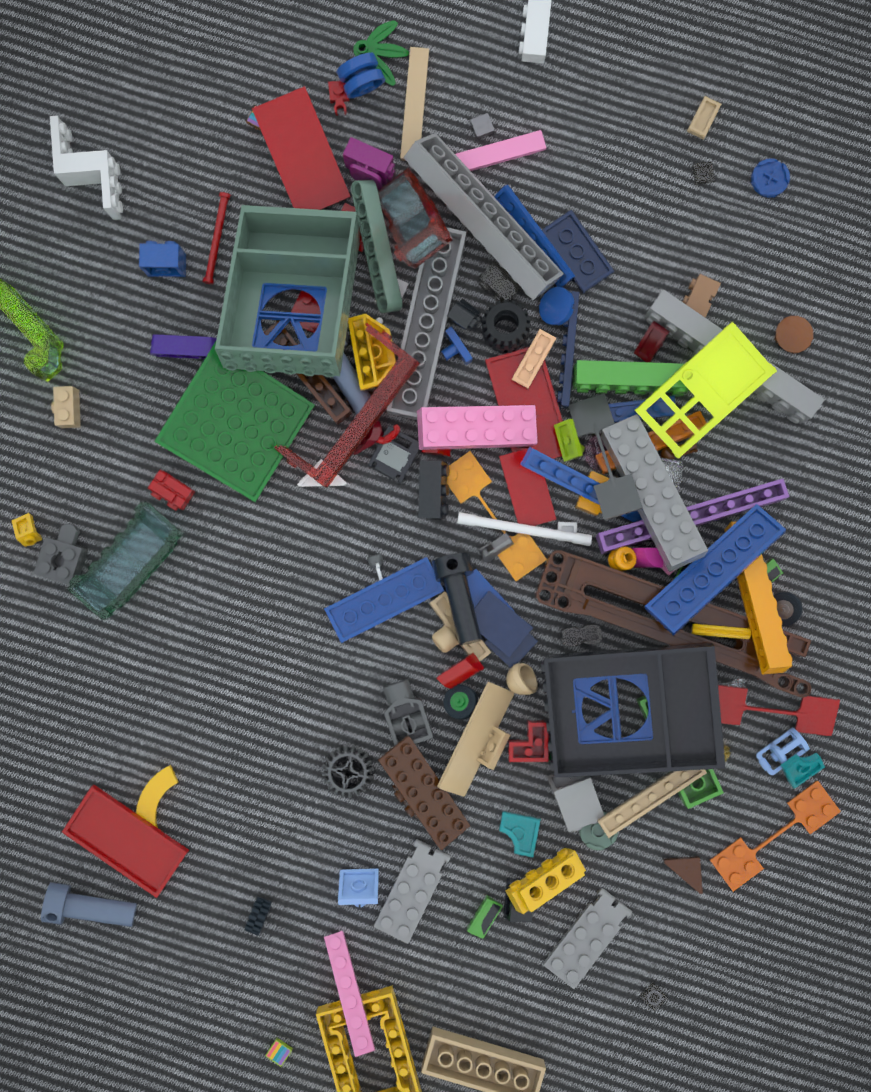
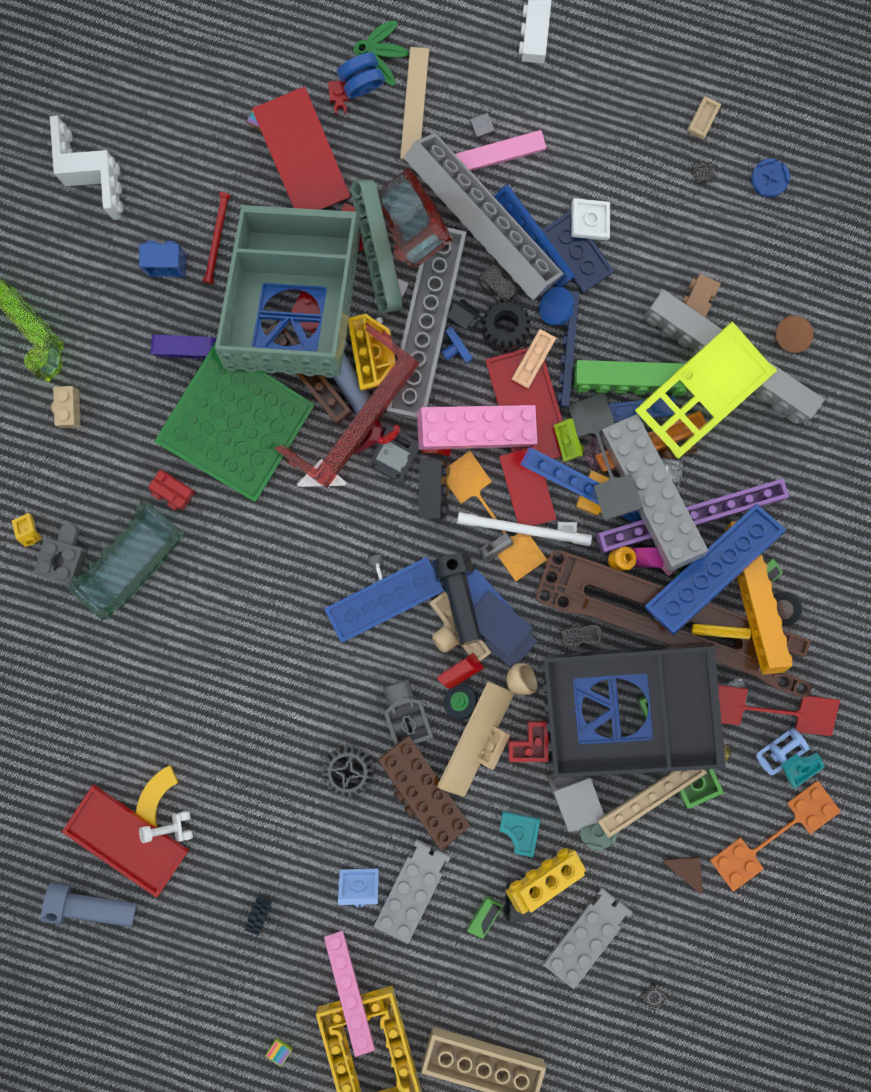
magenta brick [343,137,396,190] -> none
dark red tile [634,321,670,363] -> none
none -> white bar [139,811,193,843]
none -> white tile [571,198,610,240]

